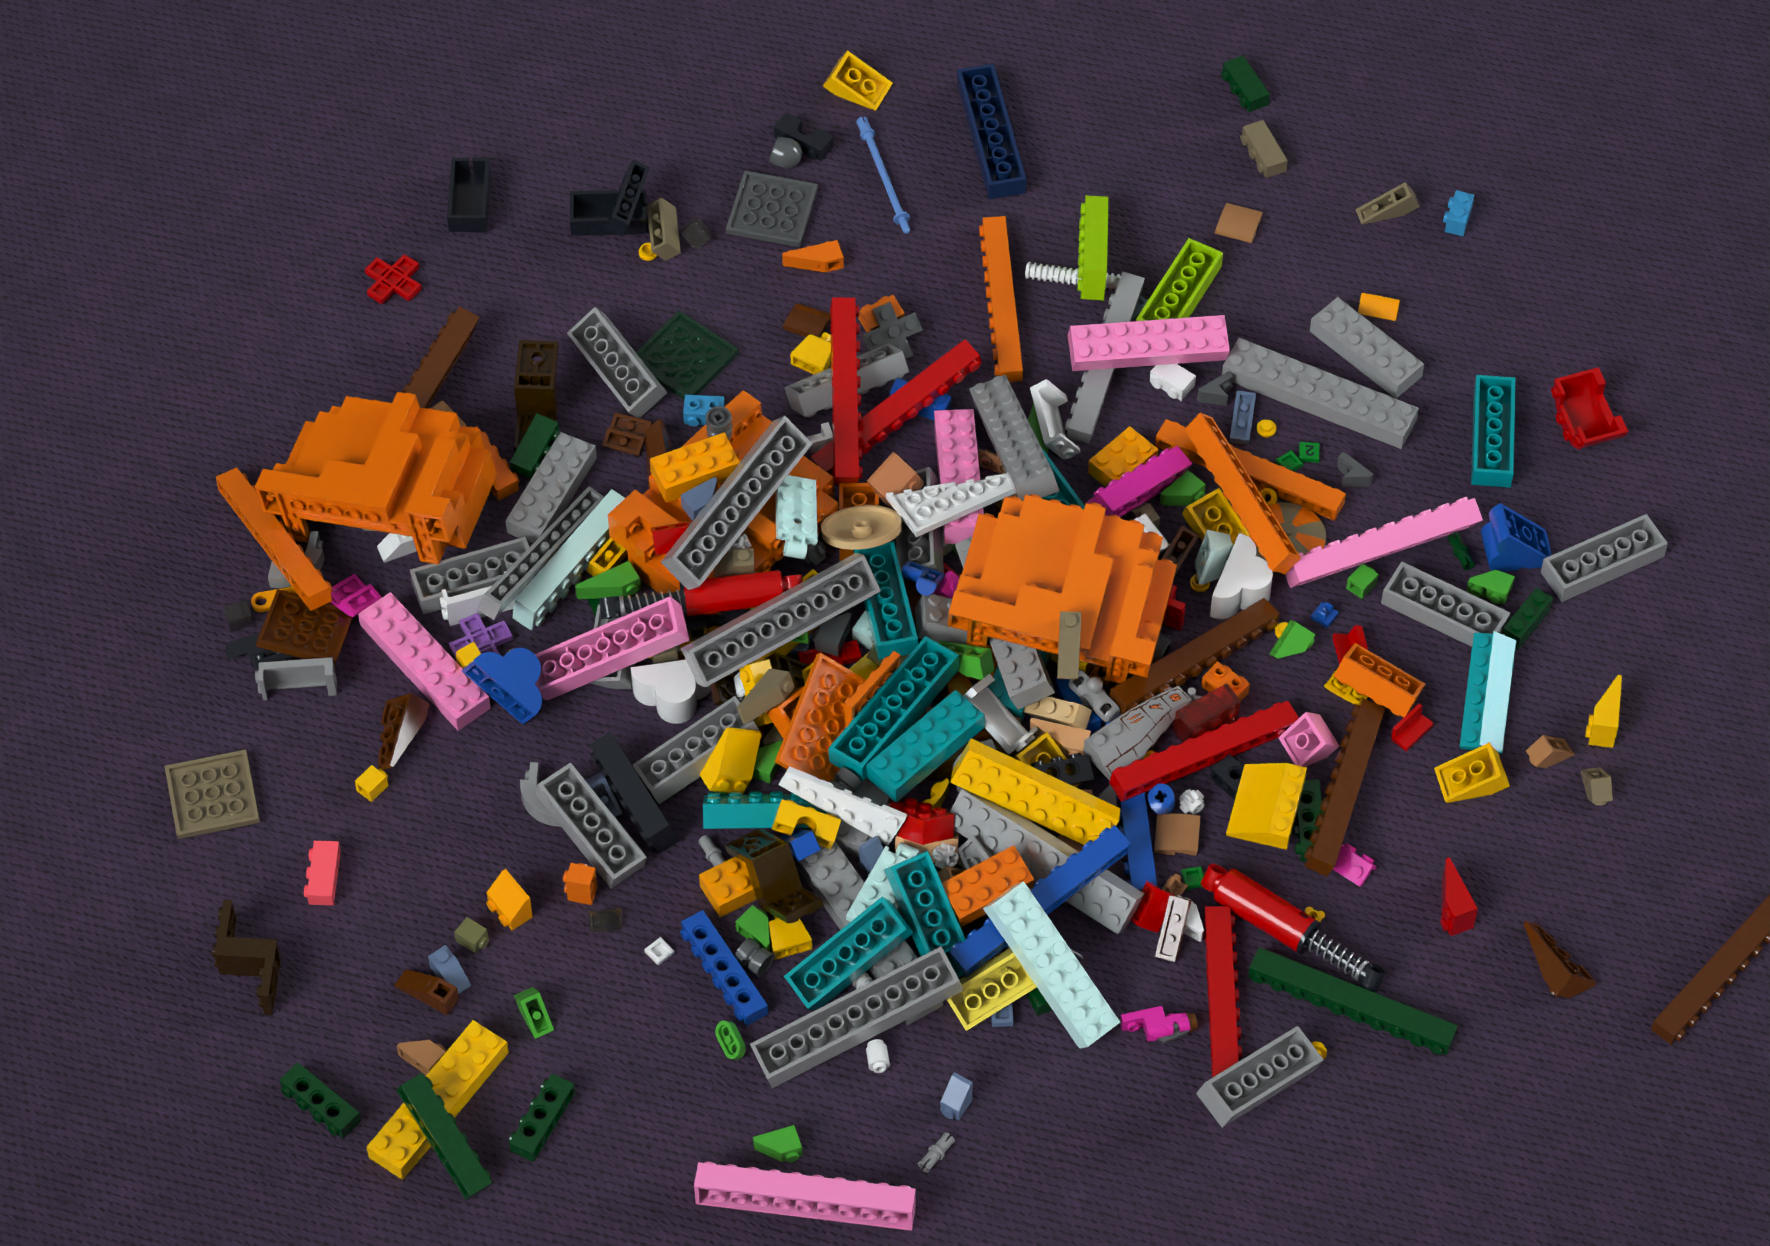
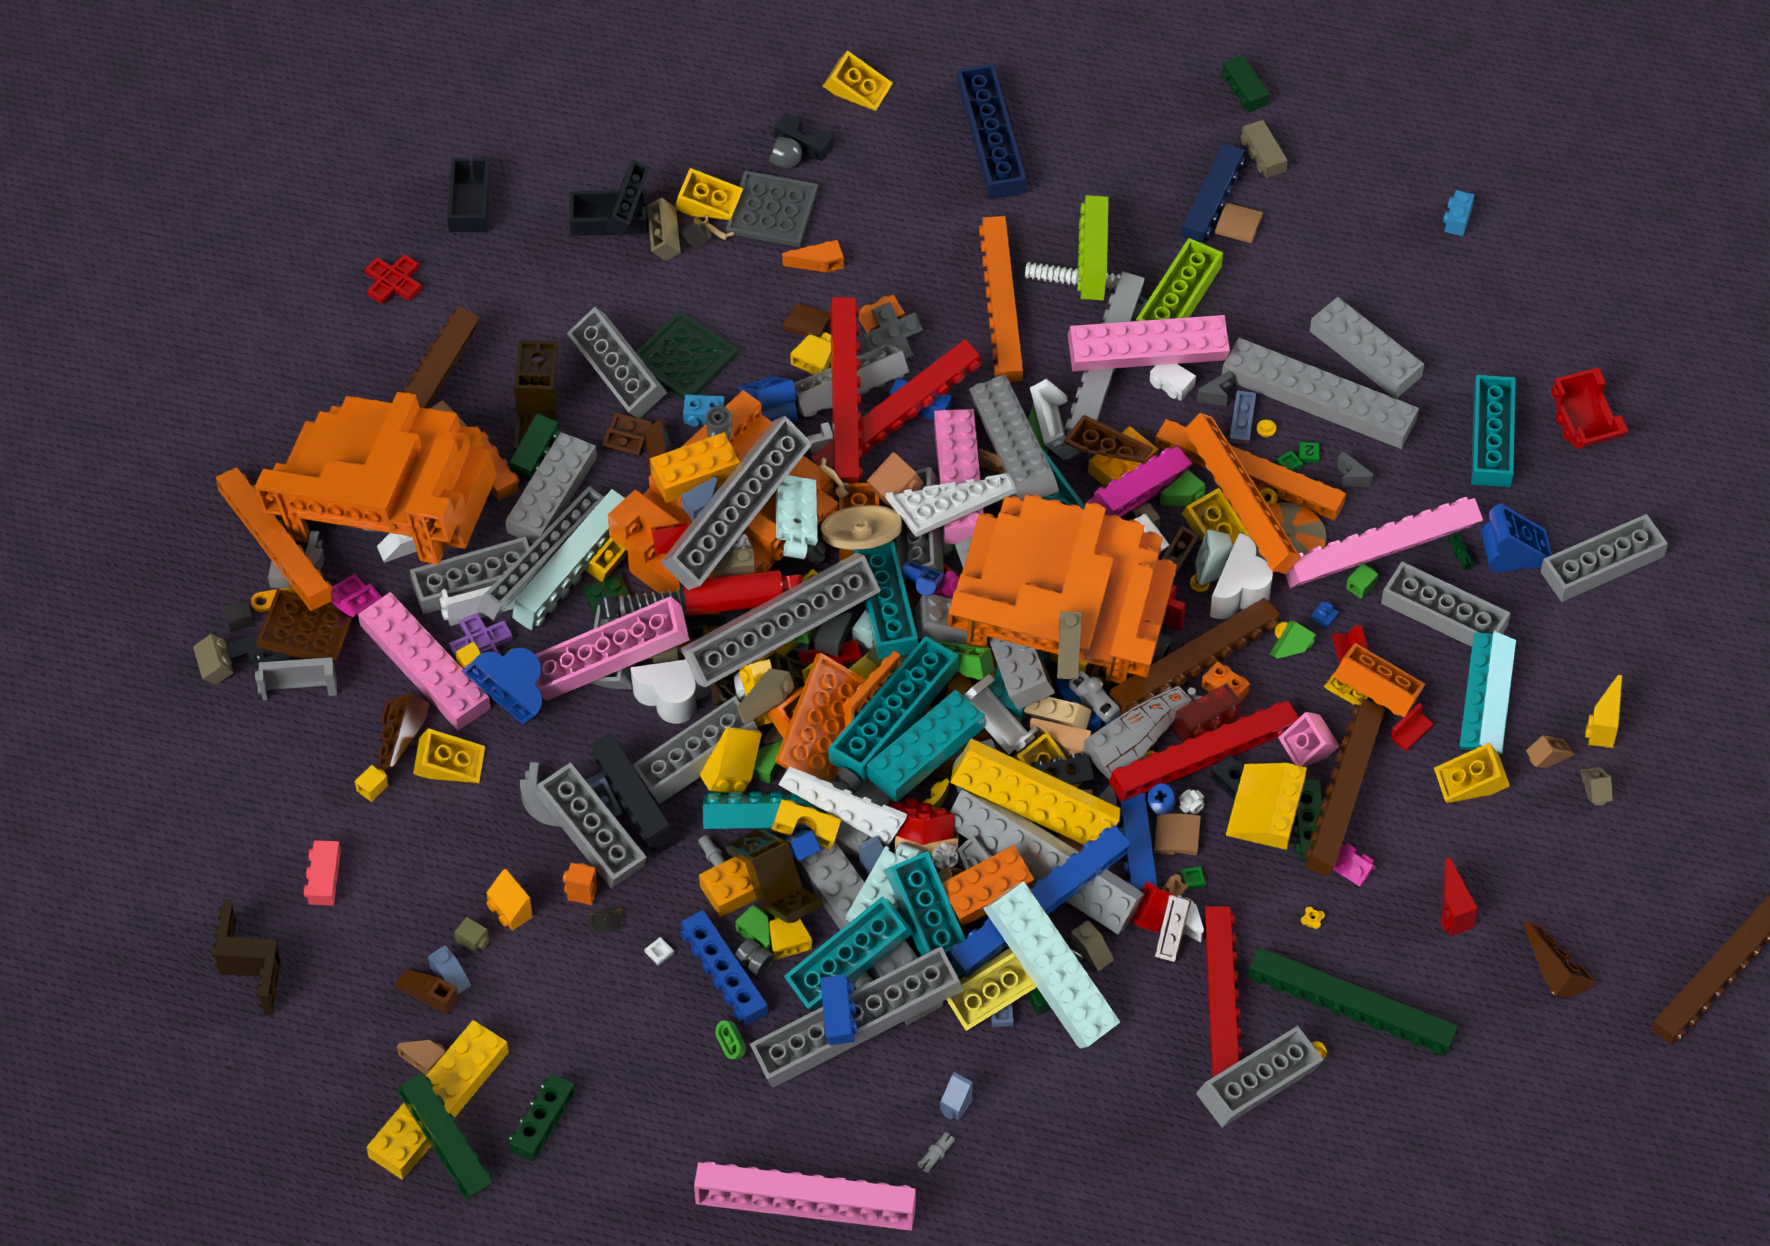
dark tan plate [165,750,260,839] -> none
dark green brick [279,1062,361,1139] -> none
bright green slope [514,987,554,1039] -> none
bright green slope [575,561,641,599] -> none
yellow plate [639,243,657,261] -> none
bright green slope [753,1125,802,1162] -> none
medium blue bar [856,117,910,234] -> none
white brick [866,1039,890,1073] -> none
dark pink plate [1120,1006,1198,1044] -> none
red piece [1200,864,1387,992] -> none
dark tan slope [1355,182,1420,225] -> none
light orange slope [1358,293,1400,321] -> none
bright green slope [1467,570,1515,605] -> none
dark green brick [1502,588,1553,650] -> none
none -> dark tan brick [193,634,234,684]
none -> yellow slope [413,728,485,783]
none -> yellow slope [675,168,743,220]
none -> tan piece [697,215,735,240]
none -> blue brick [738,376,798,424]
none -> tan piece [819,458,849,498]
none -> blue brick [820,974,858,1046]
none -> reddish brown wedge [1064,415,1152,463]
none -> dark tan slope [1071,920,1114,972]
none -> dark blue brick [1182,143,1246,243]

